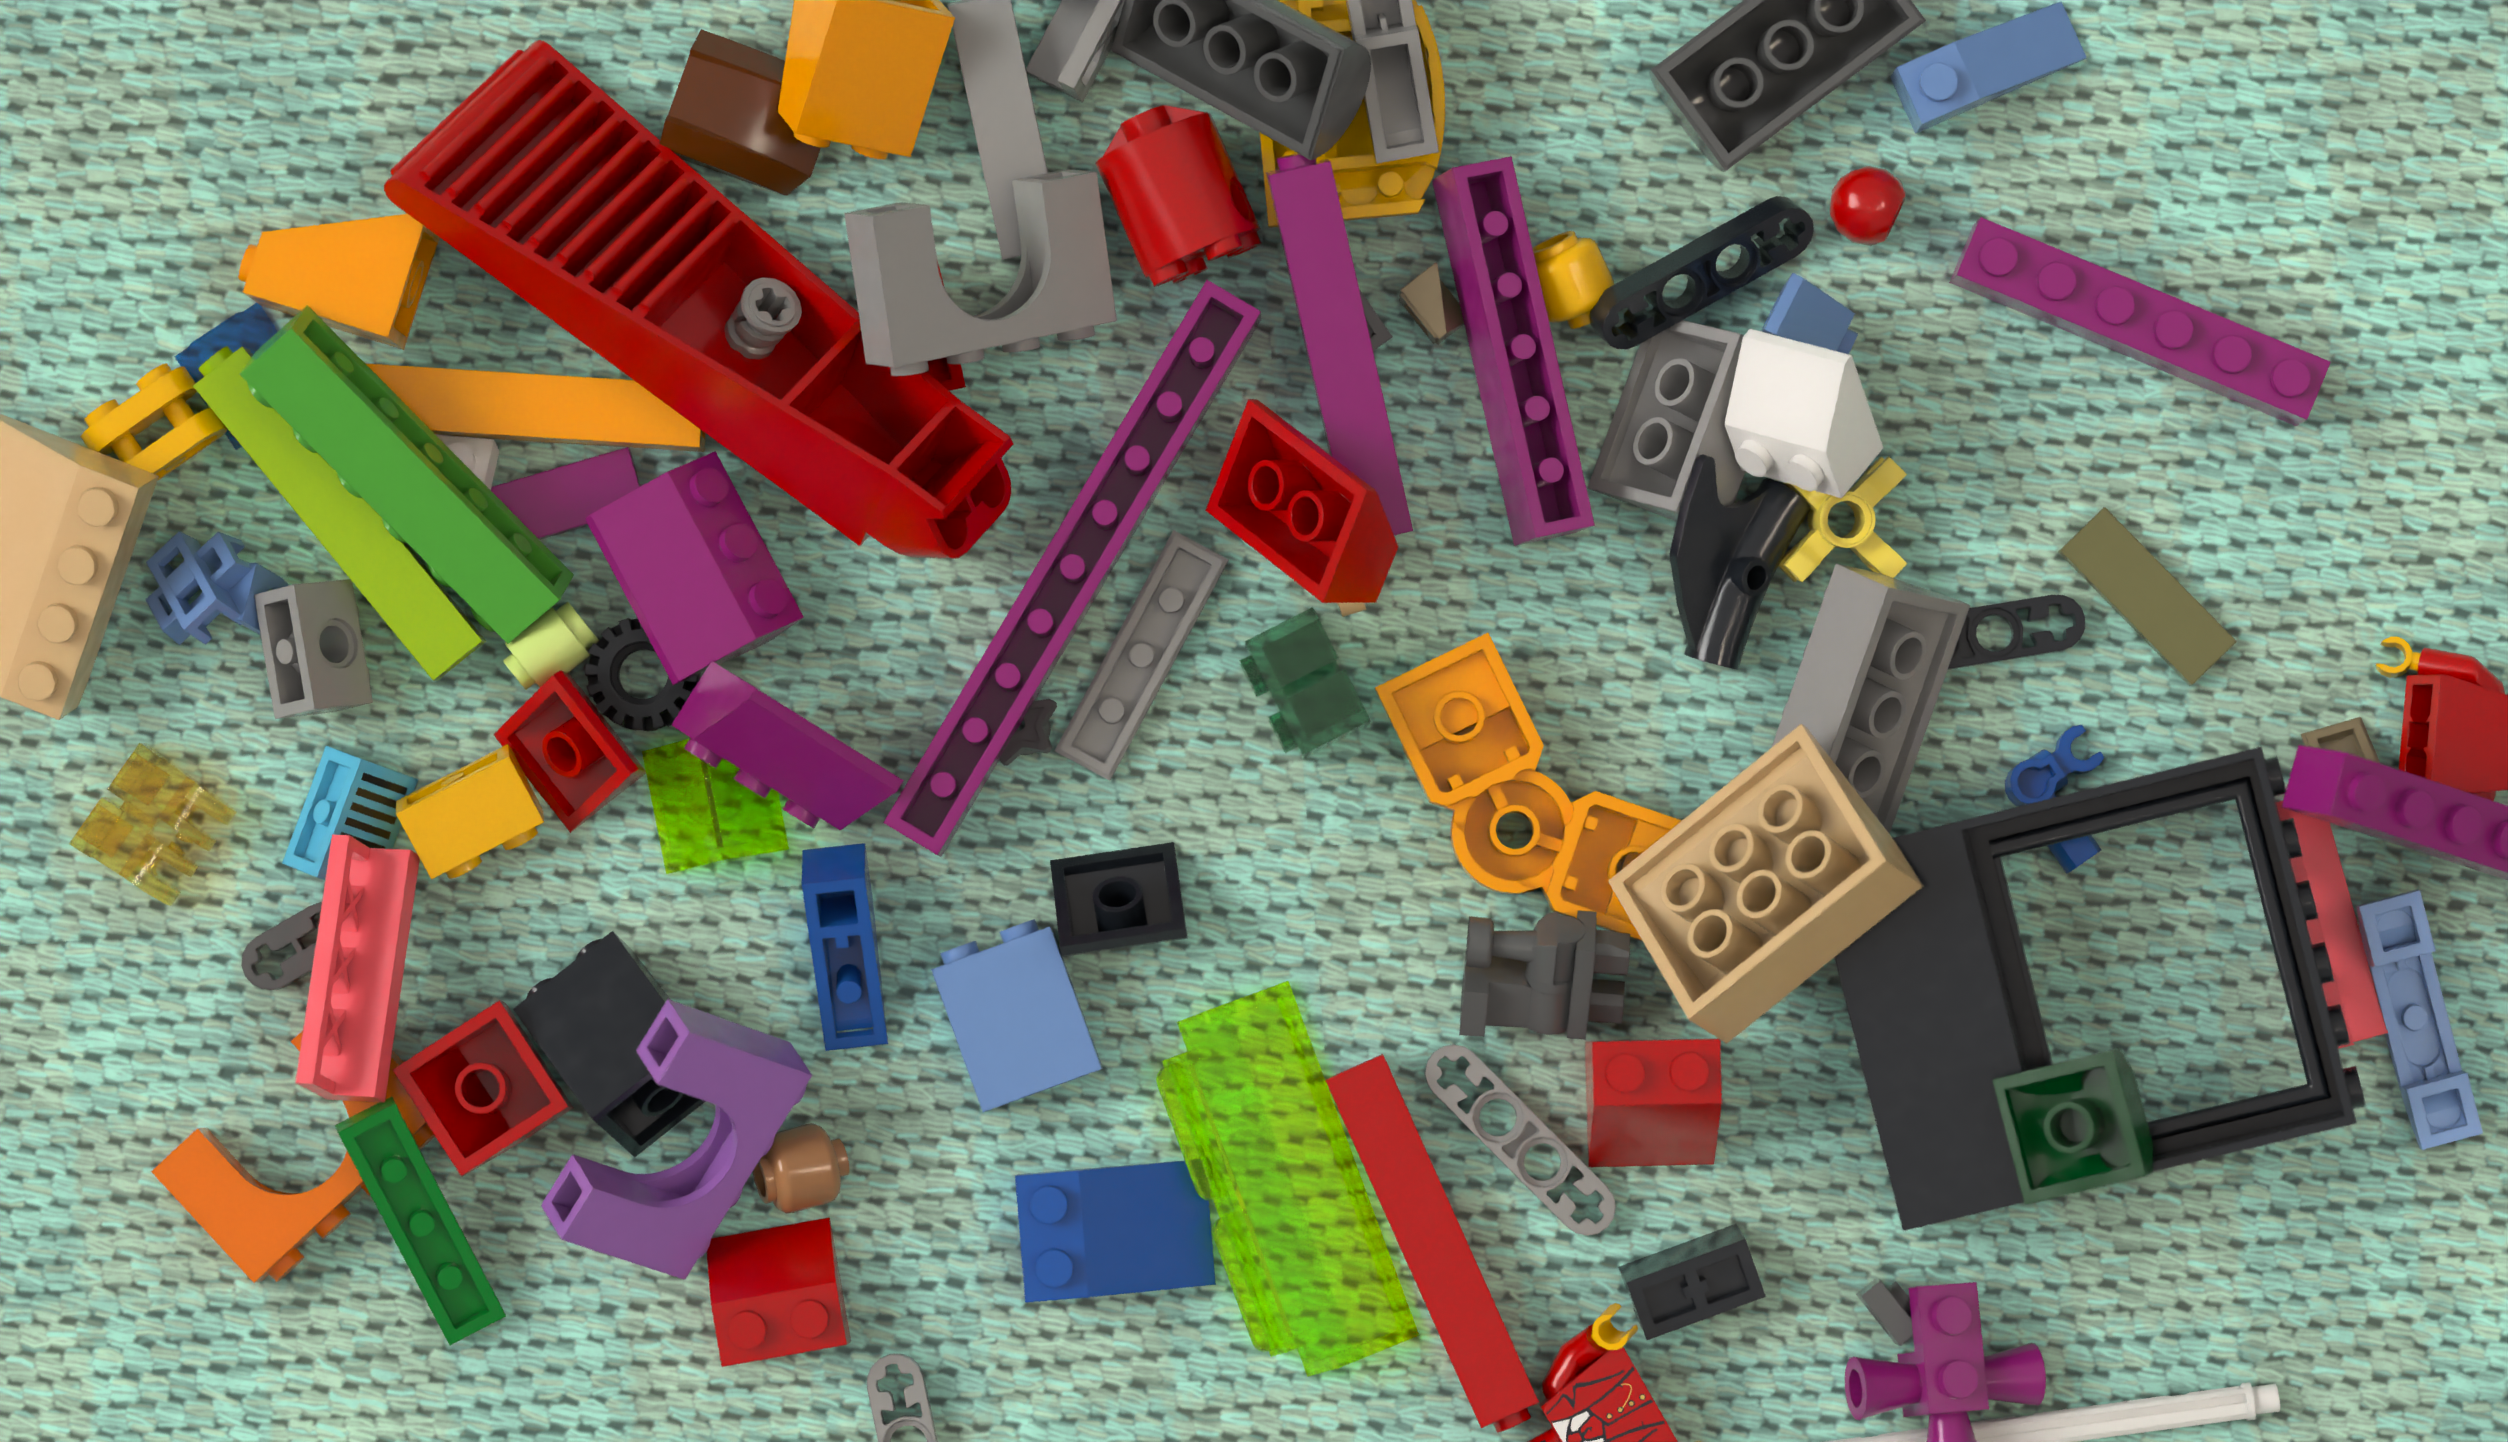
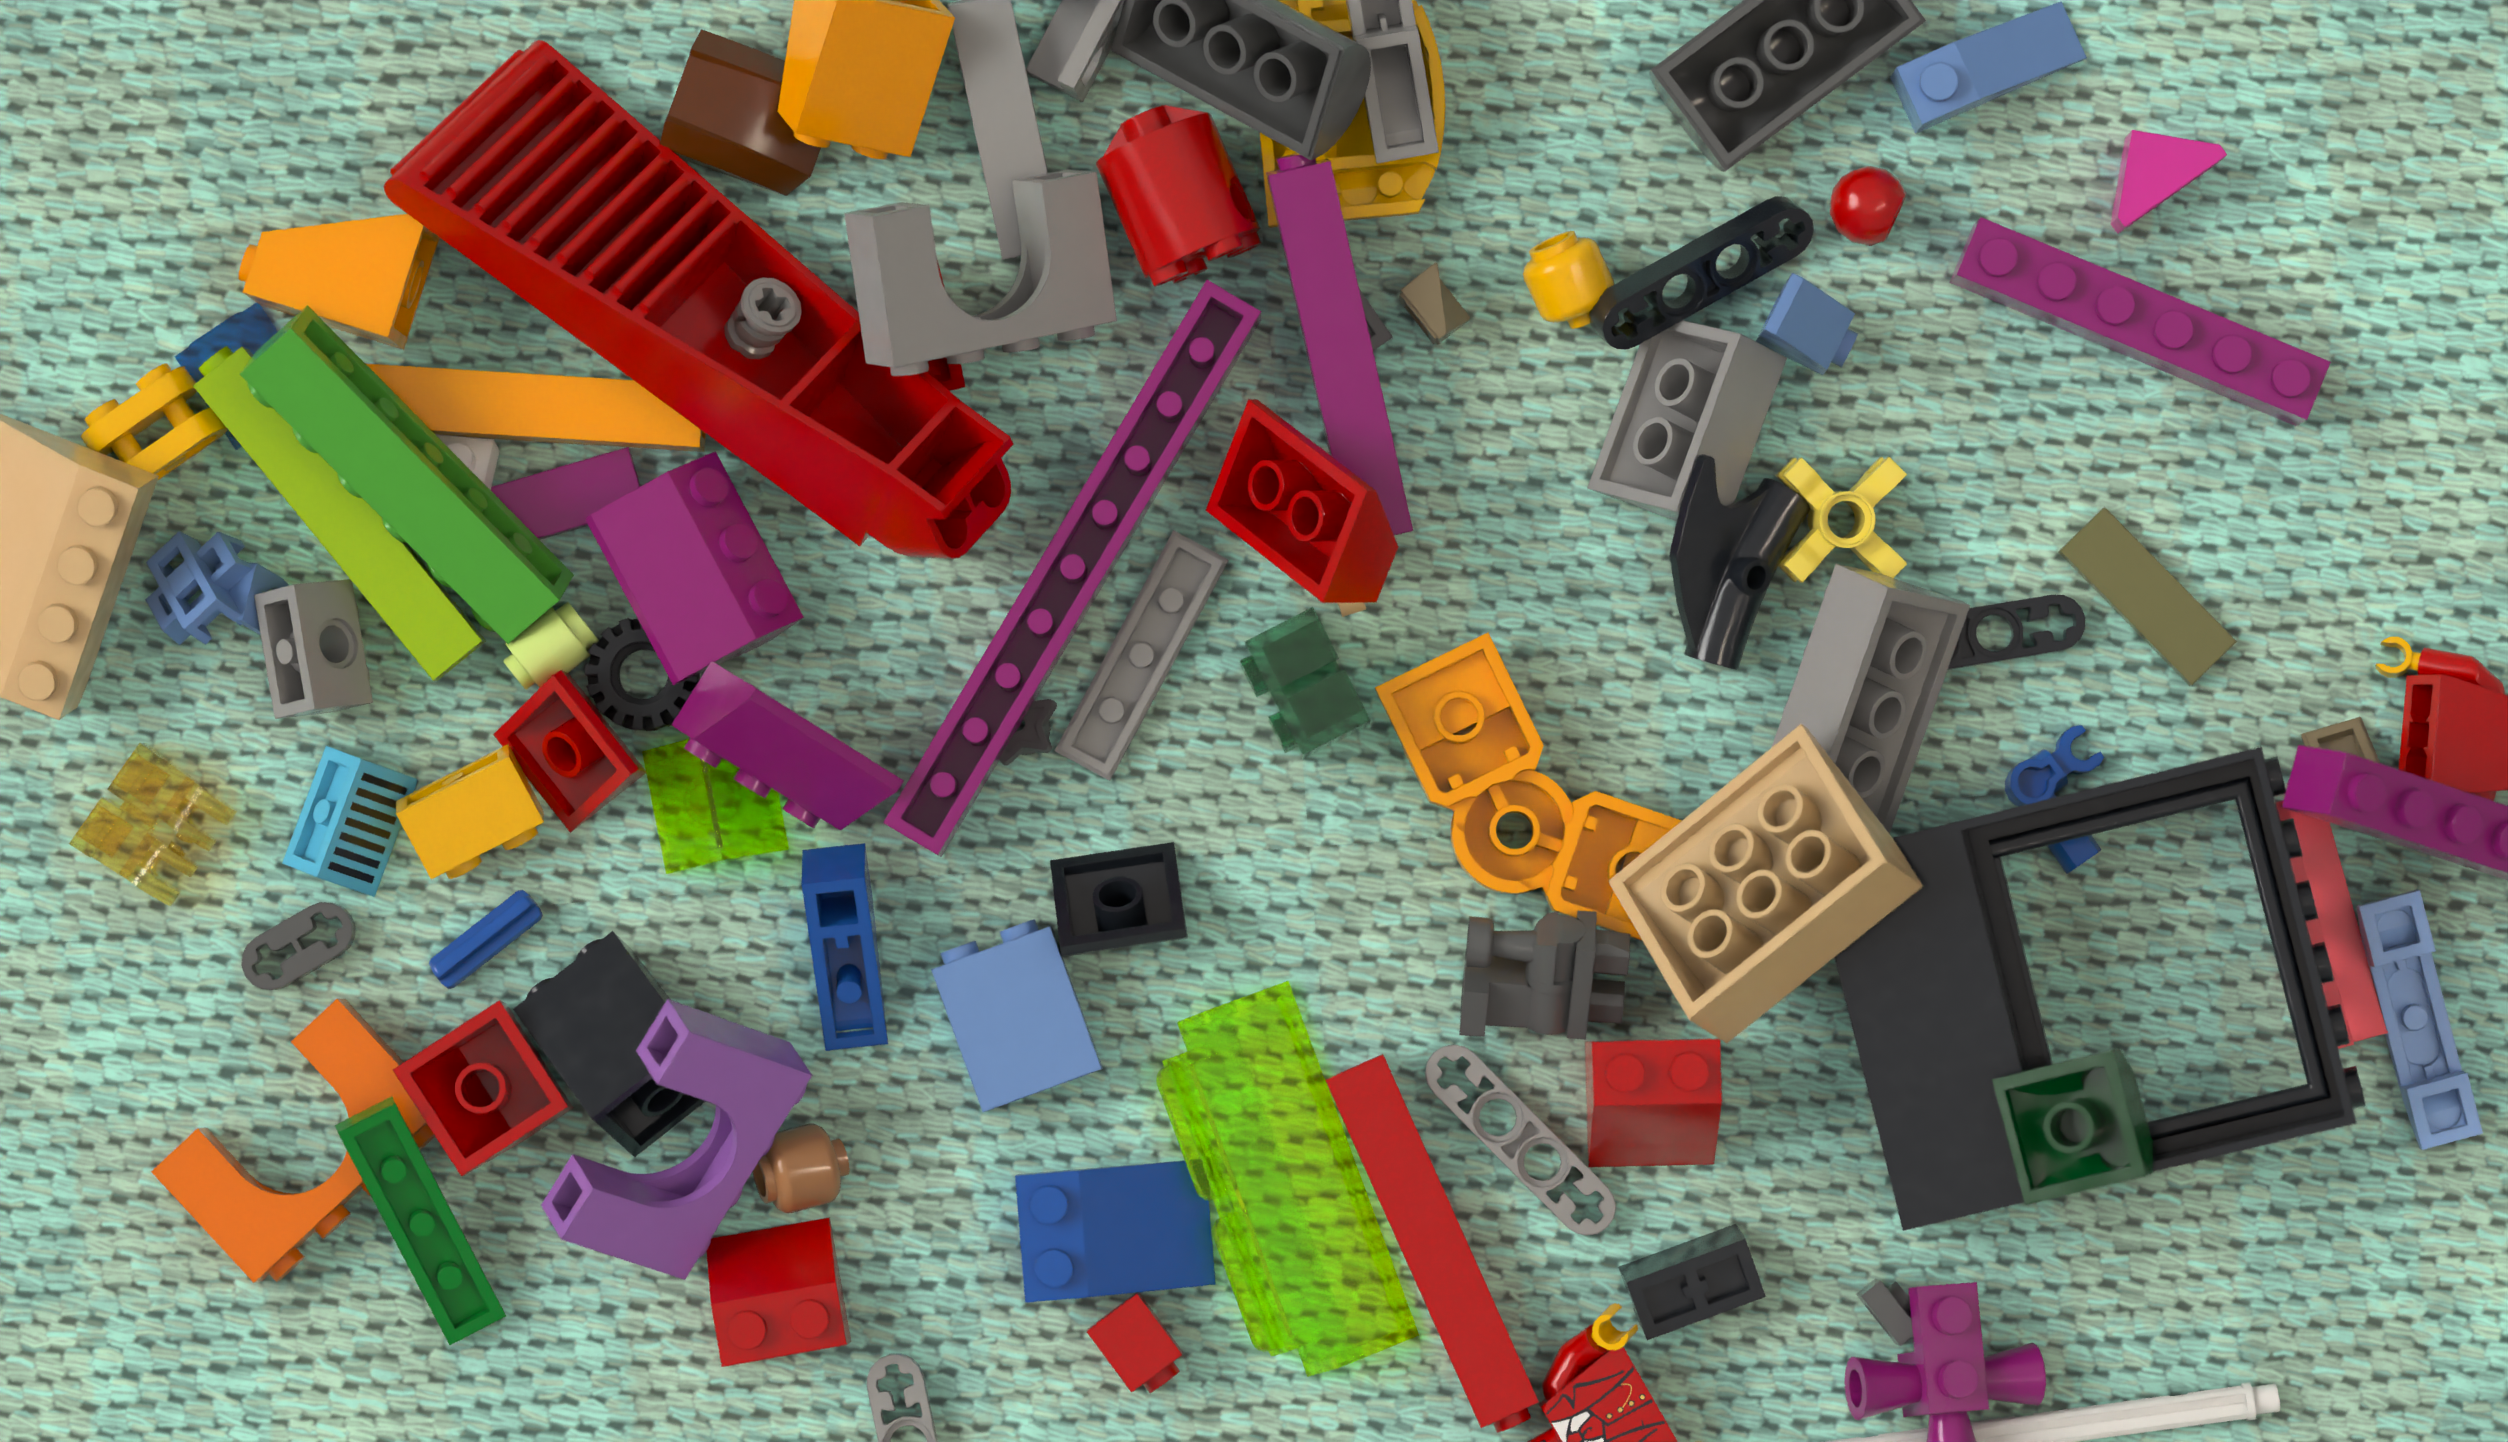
coral fence [295,835,420,1103] -> none
magenta brick [1432,156,1595,546] -> none
white slope [1724,329,1883,498] -> none
none -> blue axle [429,890,543,989]
none -> red brick [1086,1292,1183,1393]
none -> dark pink slope [2111,130,2227,234]

